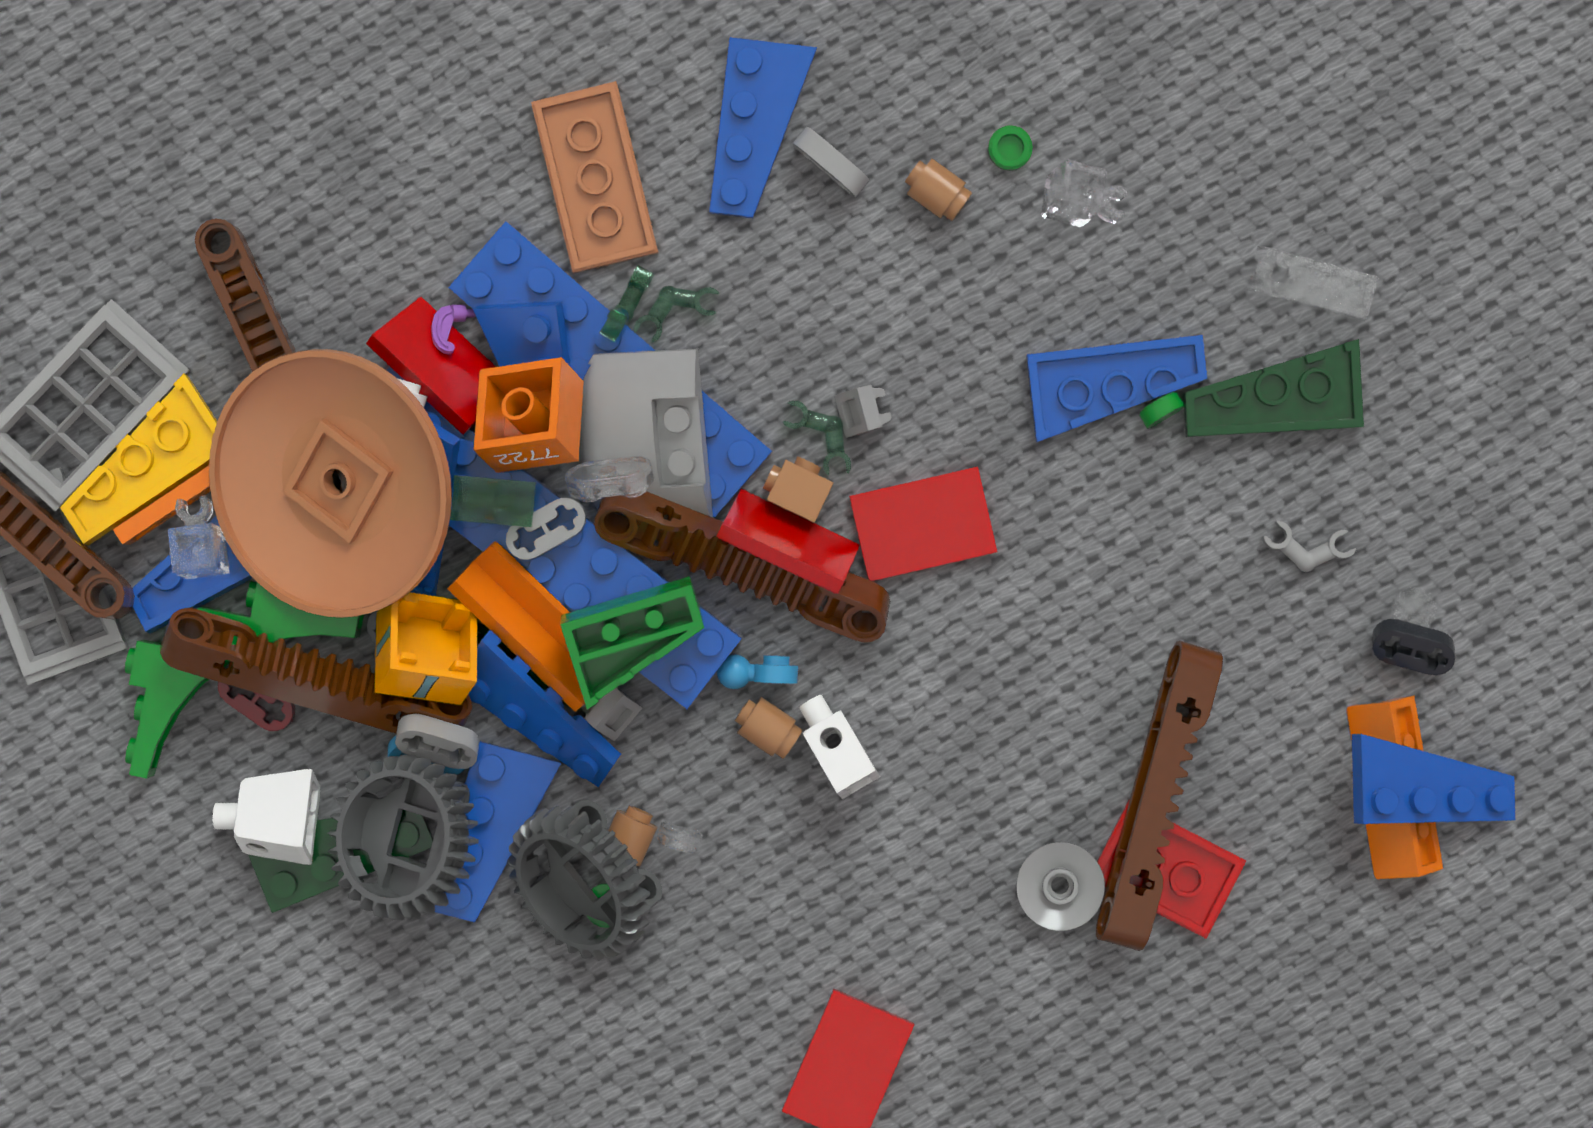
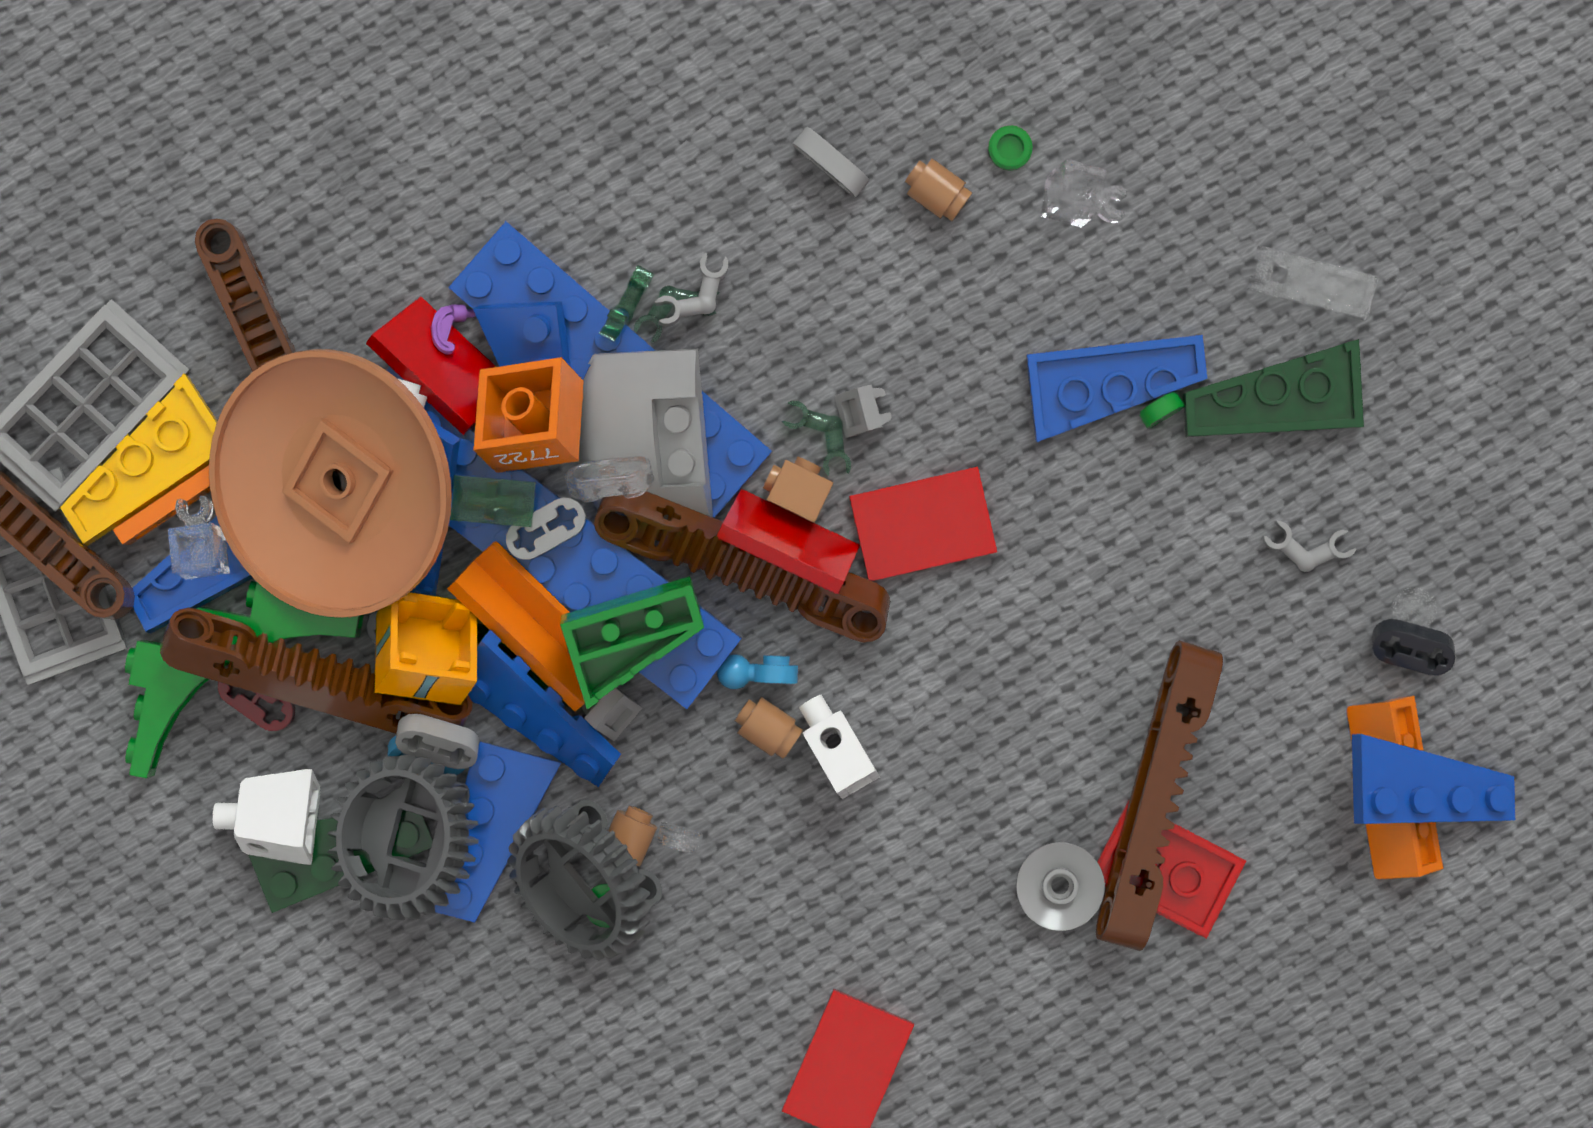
nougat tile [531,81,658,274] -> none
blue wing [709,37,817,218] -> none
none -> light grey arm [655,253,728,327]

